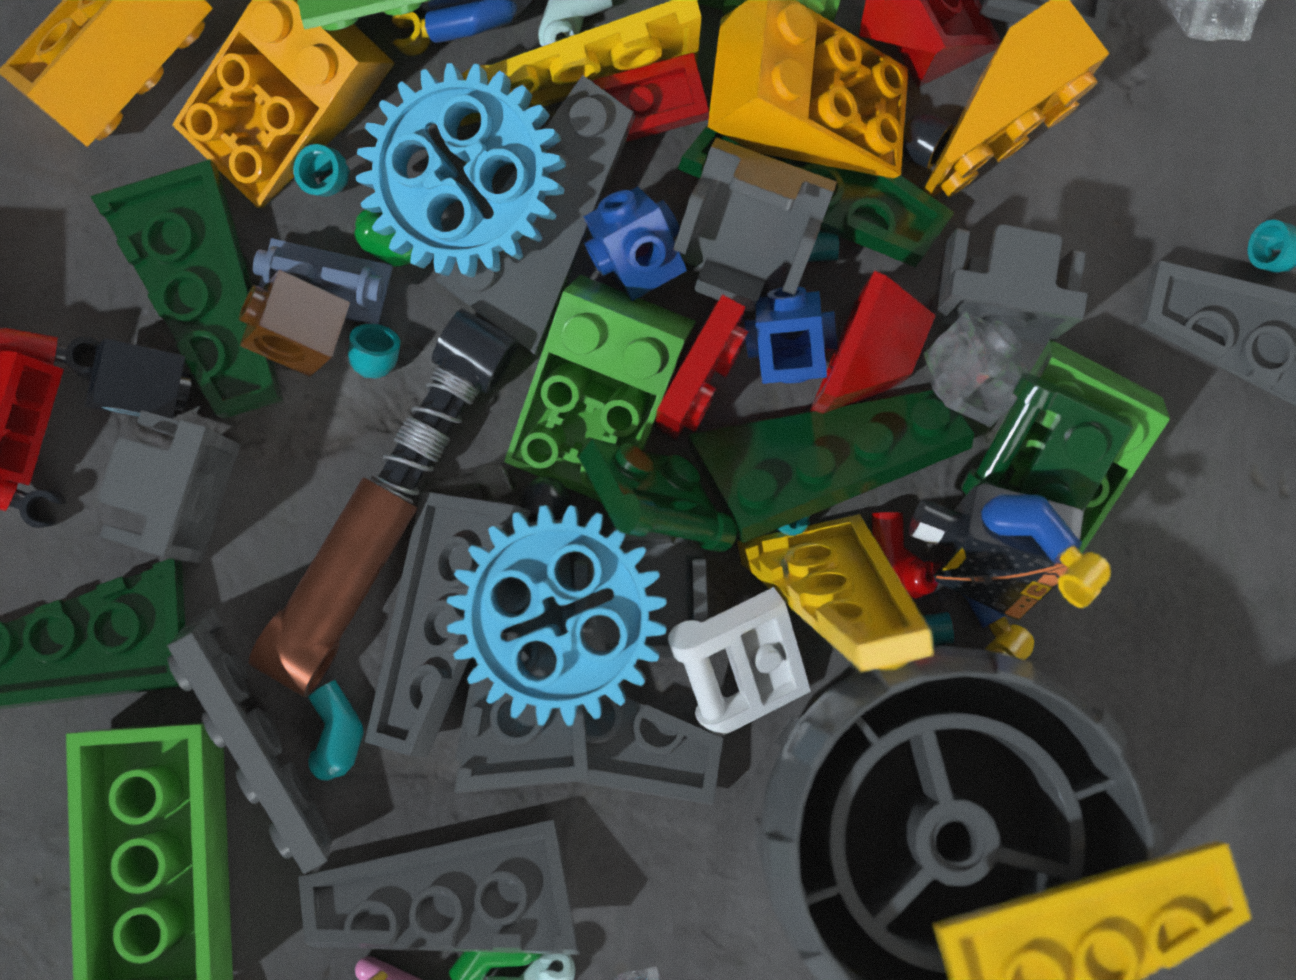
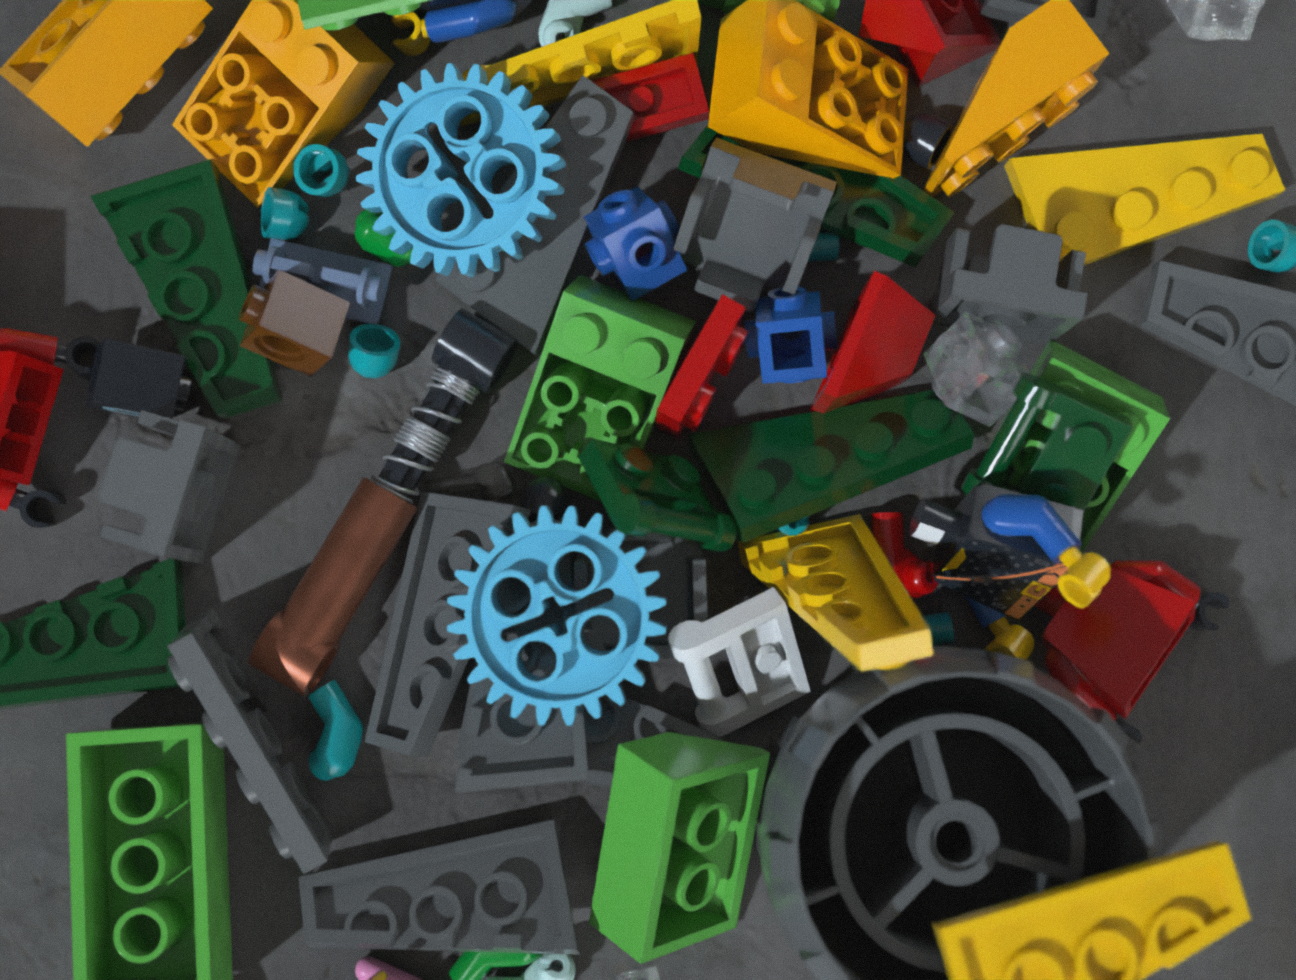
none -> teal hinge [260,187,309,240]
none -> bright green slope [589,732,770,964]
none -> yellow wing [1004,134,1285,265]
none -> red torso [1035,560,1229,744]

